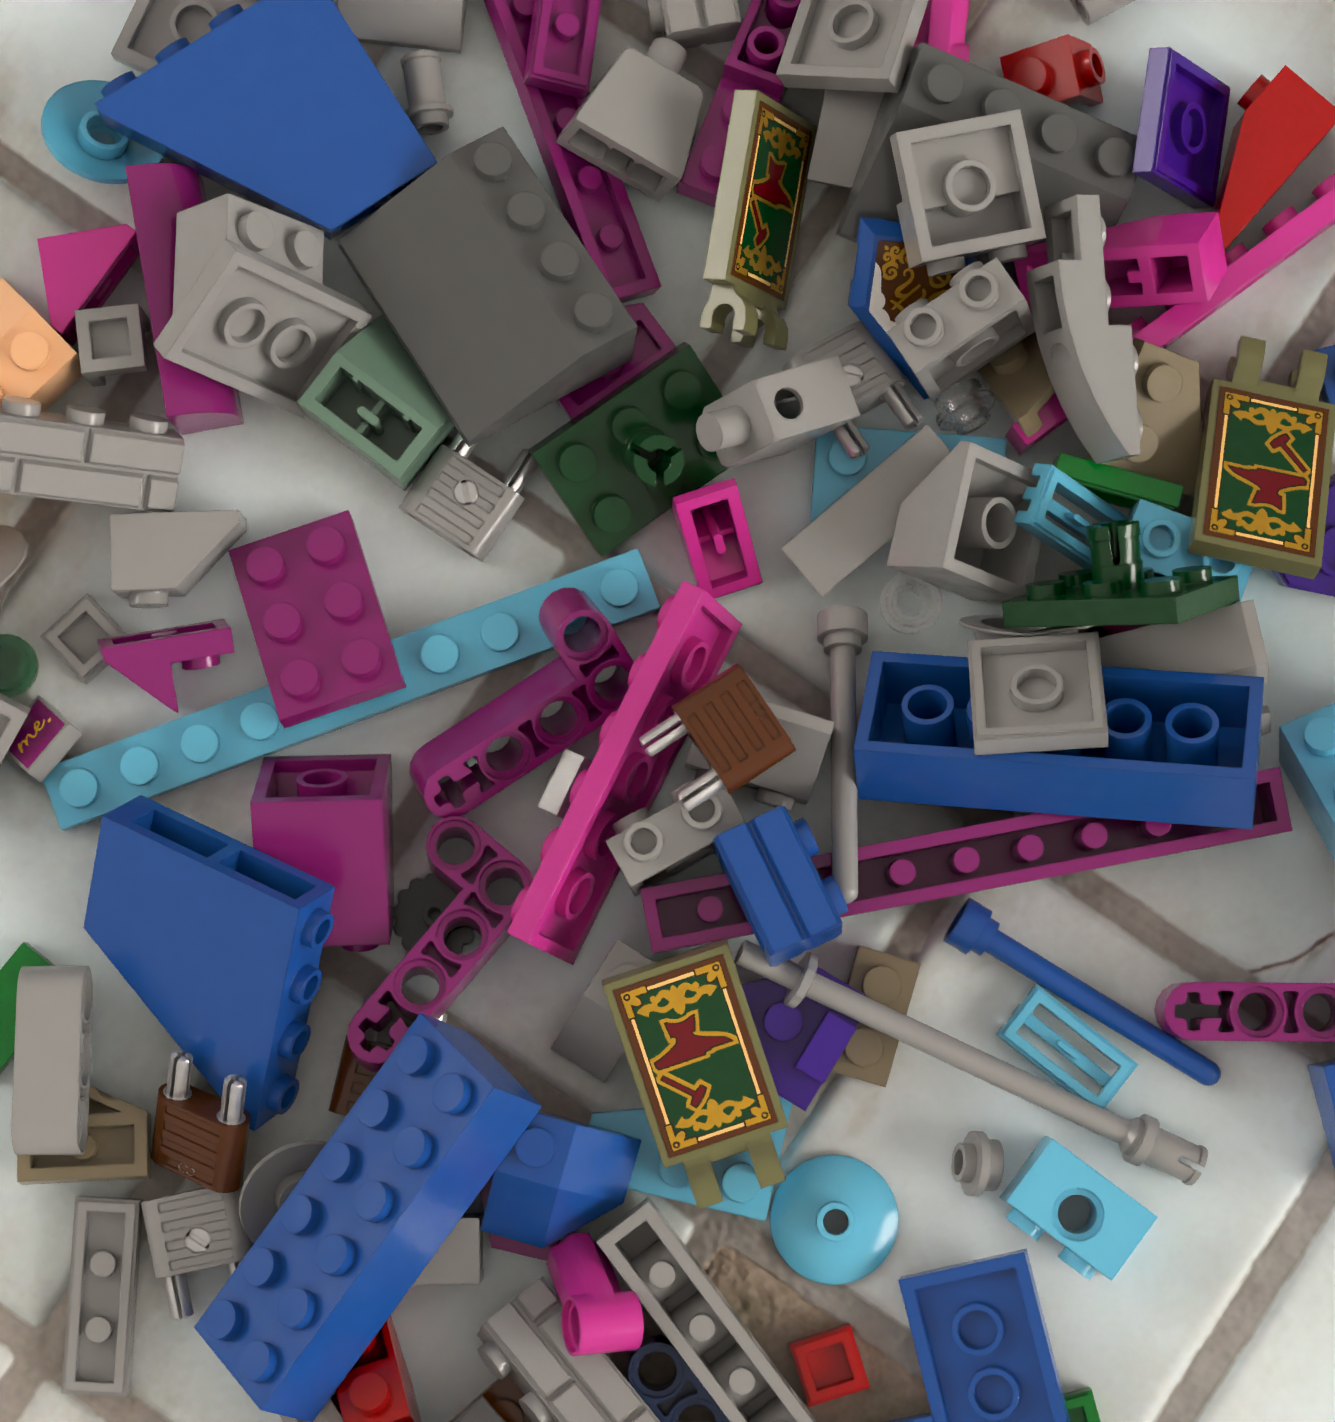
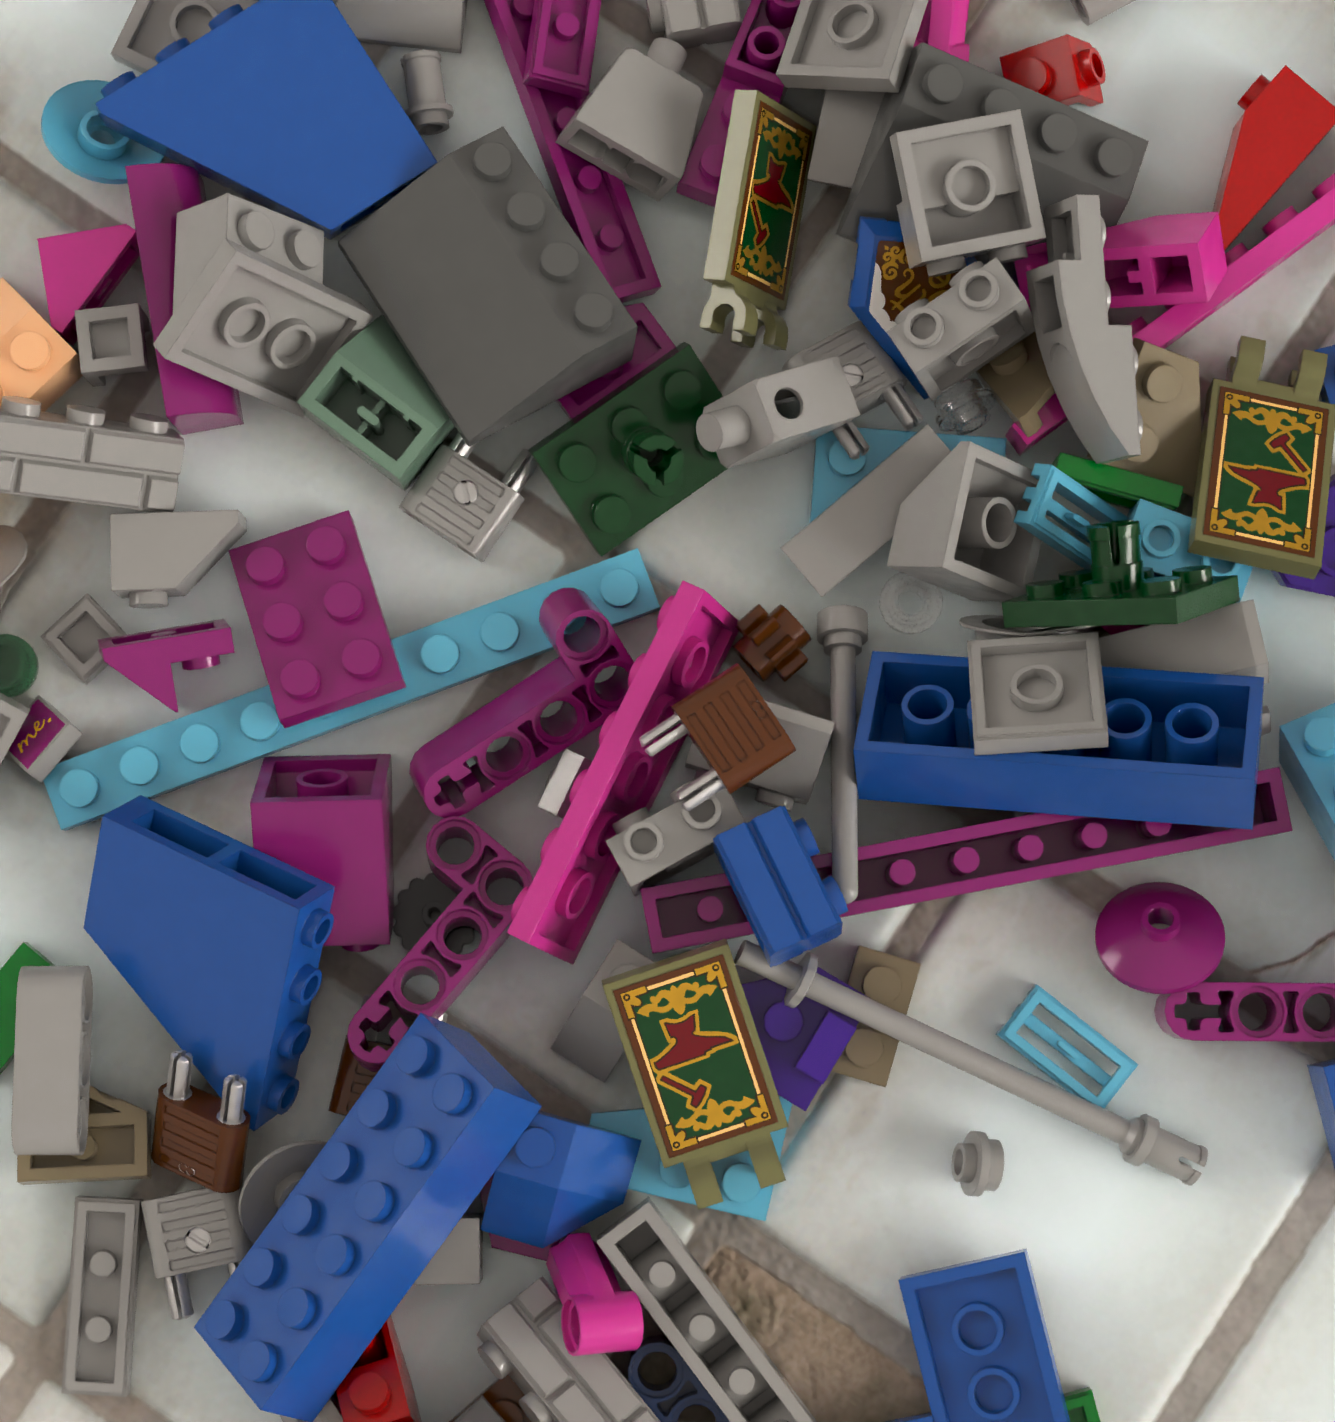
dark pink slope [672,478,763,599] -> none
medium azure dish [770,1155,898,1285] -> none
red tile [788,1323,870,1407] -> none
blue piece [943,898,1221,1086] -> none
medium azure brick [999,1135,1158,1281] -> none
dark purple plate [1132,47,1230,209] -> none
none -> reddish brown gear [732,604,812,682]
none -> magenta dish [1095,882,1225,994]

